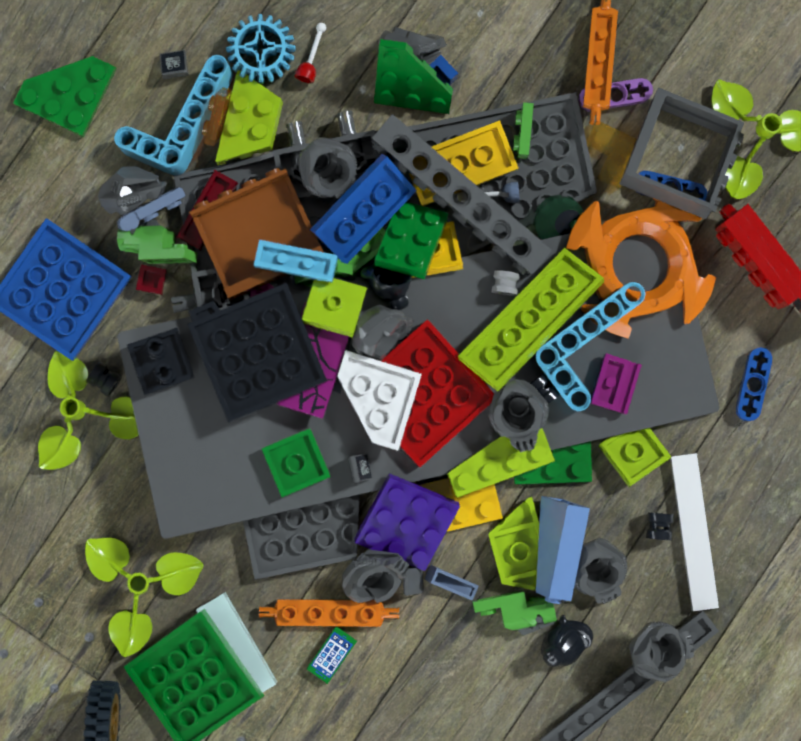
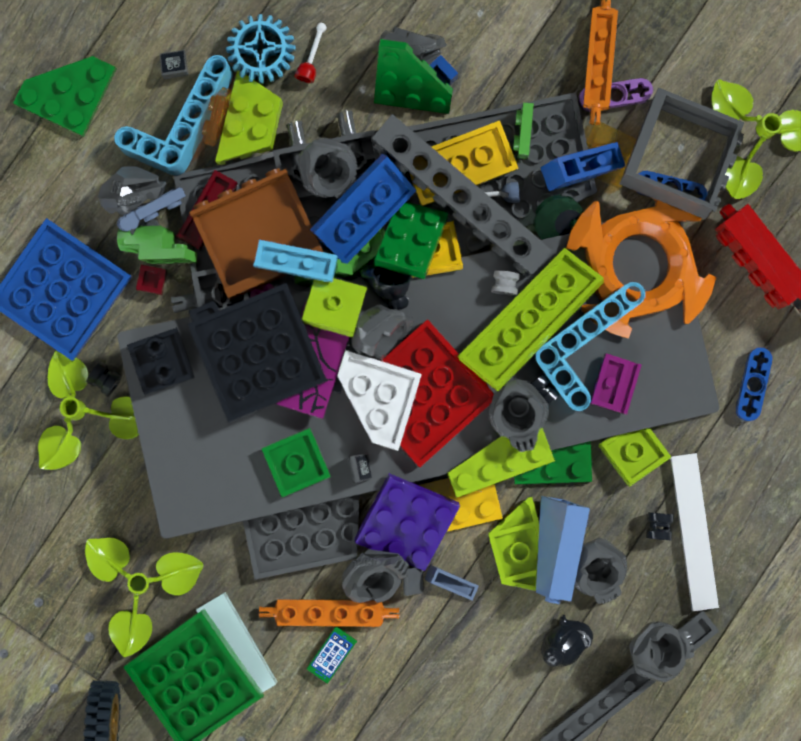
bright green plate [472,590,557,635] -> none
none -> blue slope [540,142,626,191]

